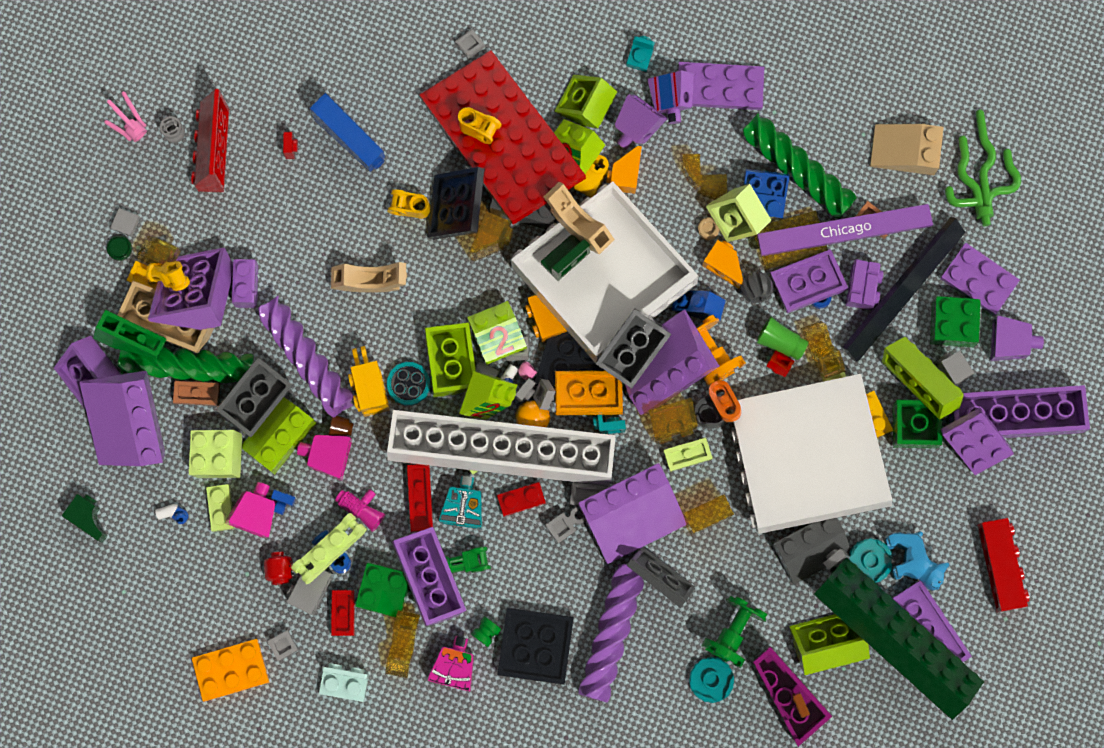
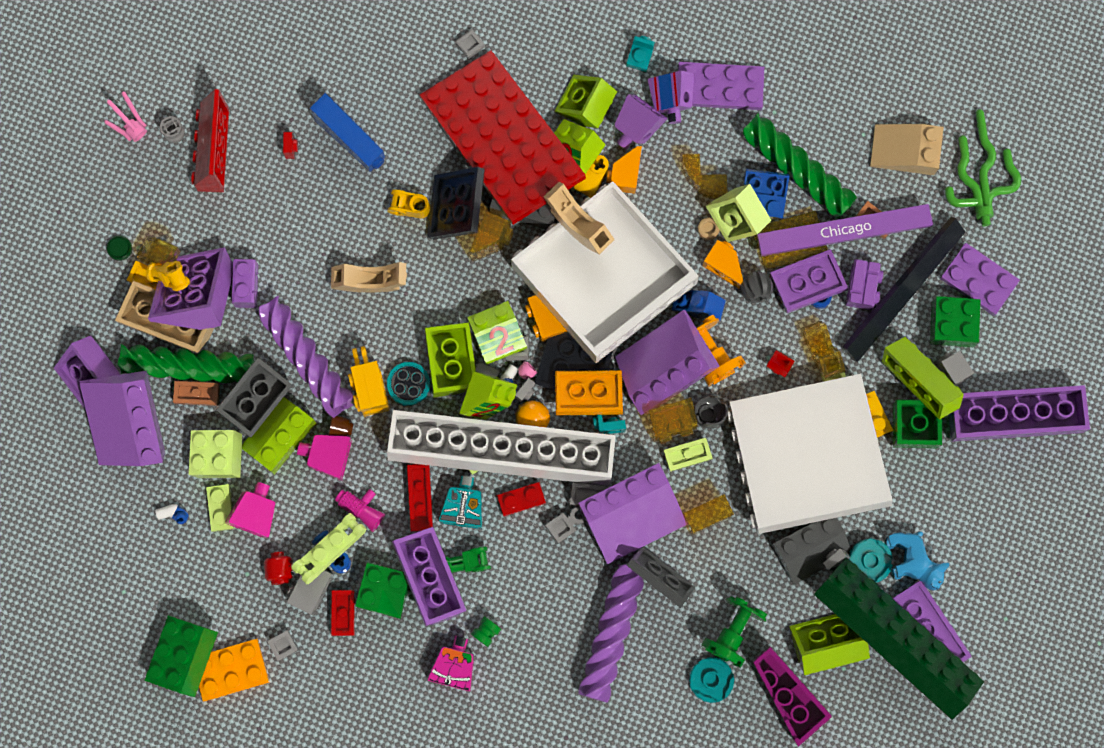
dark green arch [62,494,108,543] -> none
green slope [93,310,167,359] -> none
light grey tile [110,208,140,237] -> none
blue tile [271,490,296,515] -> none
light aqua bracket [319,663,369,702] -> none
clear yellow brick [385,611,420,678] -> none
yellow piece [458,107,502,144] -> none
black plate [497,608,574,685] -> none
light grey plate [533,379,556,410] -> none
dark green panel [541,235,590,281] -> none
dark grey slope [595,308,671,389] -> none
orange plate [709,380,742,422] -> none
bright green plant [756,316,809,360] -> none
dark orange tile [792,691,810,718] -> none
medium lavender plate [941,407,1014,475] -> none
red brick [977,518,1029,613] -> none
medium lavender torso [990,316,1044,361] -> none
none -> green brick [144,615,218,697]

